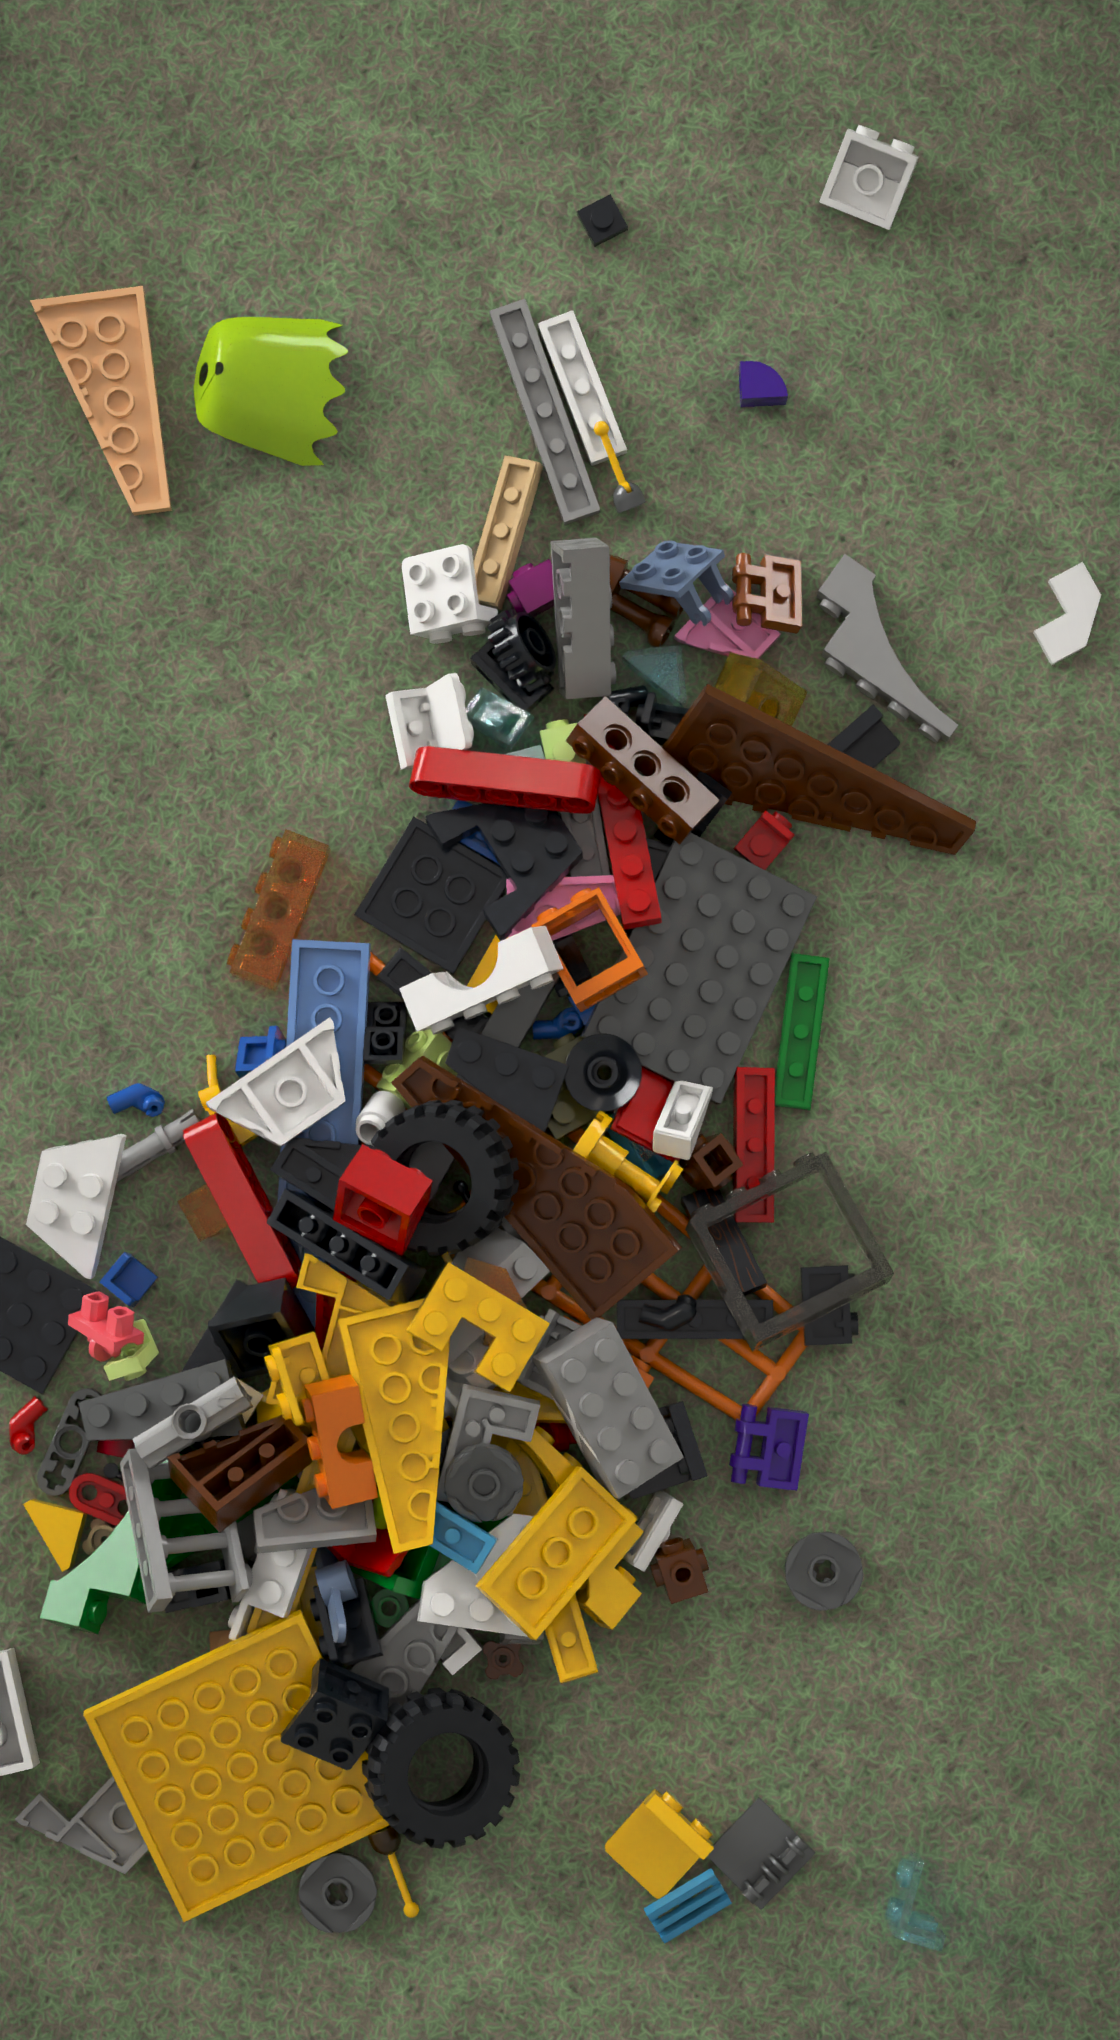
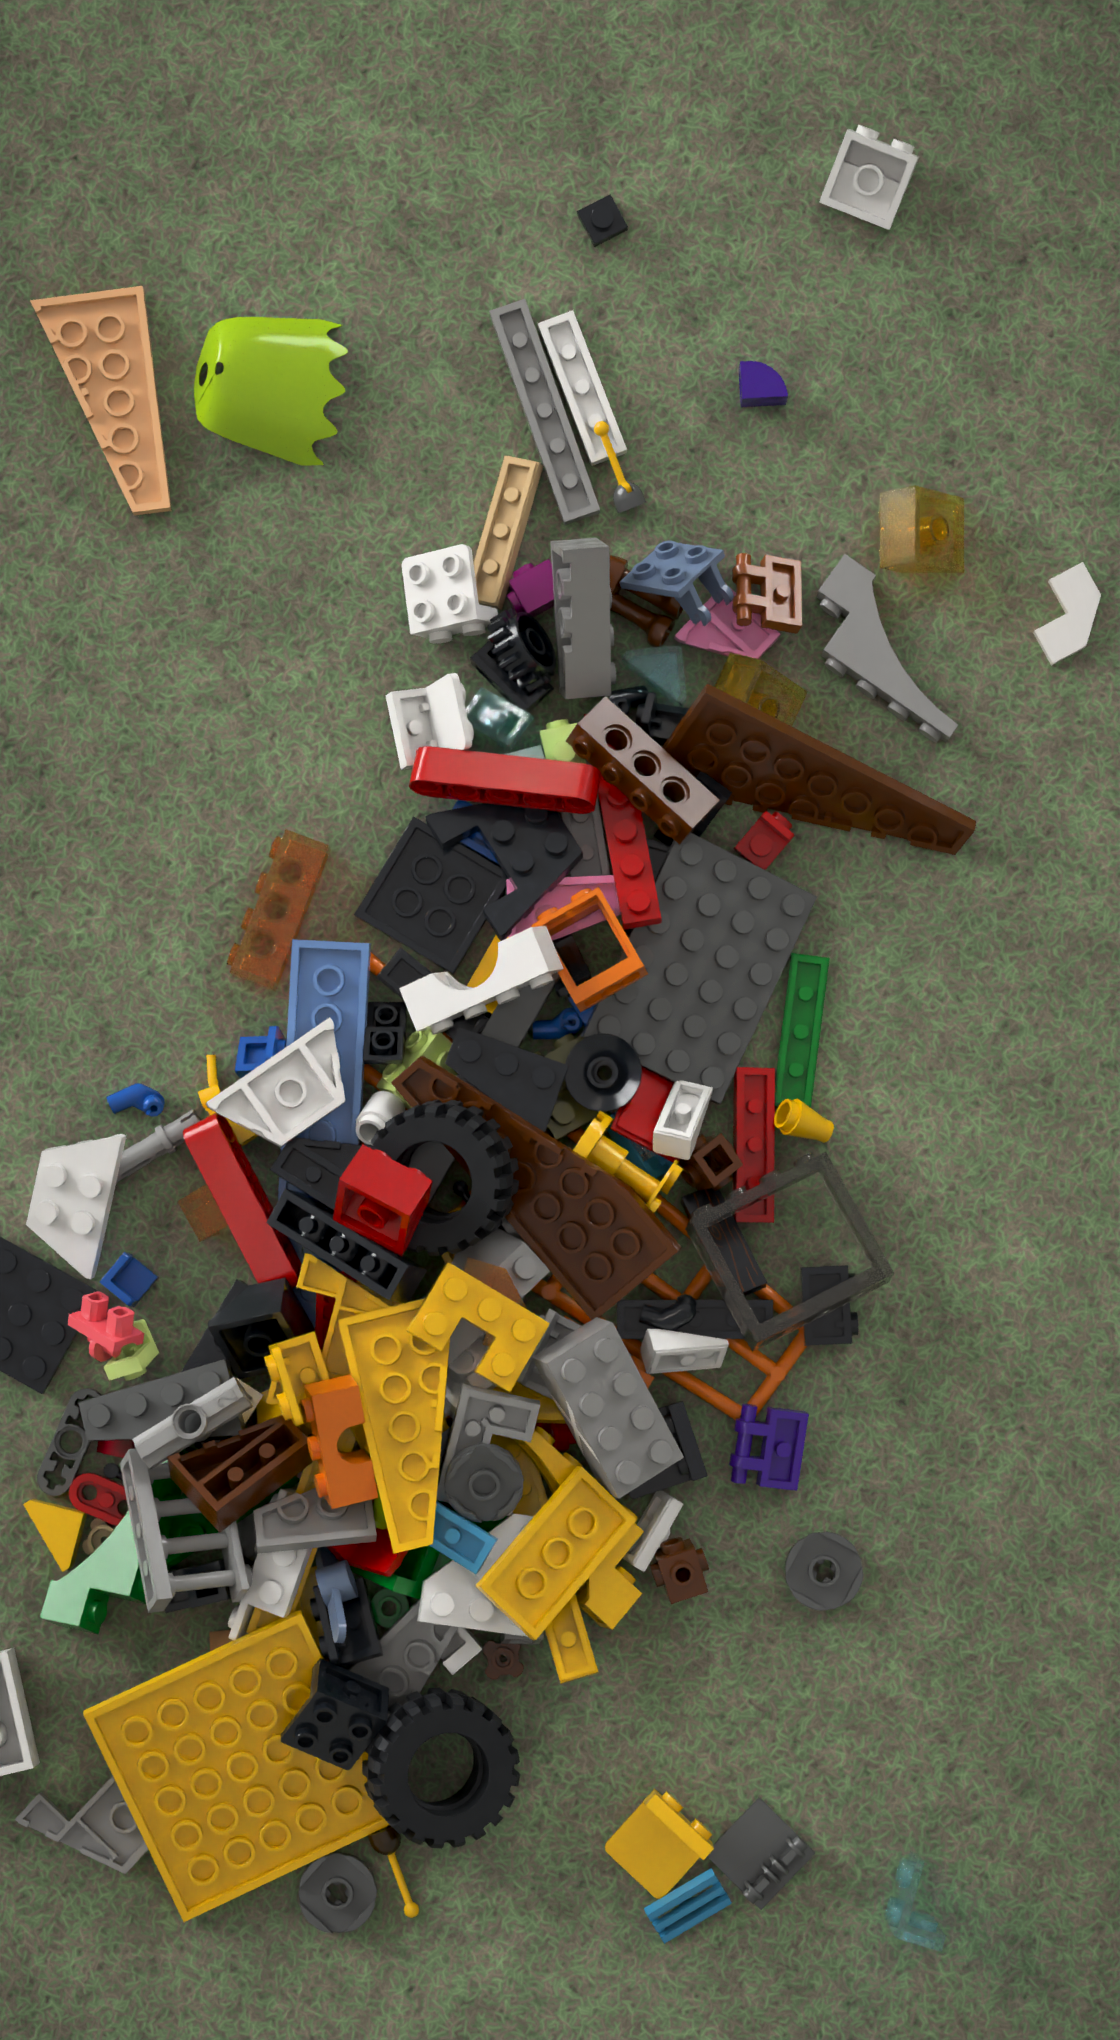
red arm [9,1396,48,1455] -> none
black panel [827,704,900,768] -> none
none -> white slope [641,1329,729,1374]
none -> yellow cone [774,1099,834,1143]
none -> clear yellow slope [879,485,964,573]

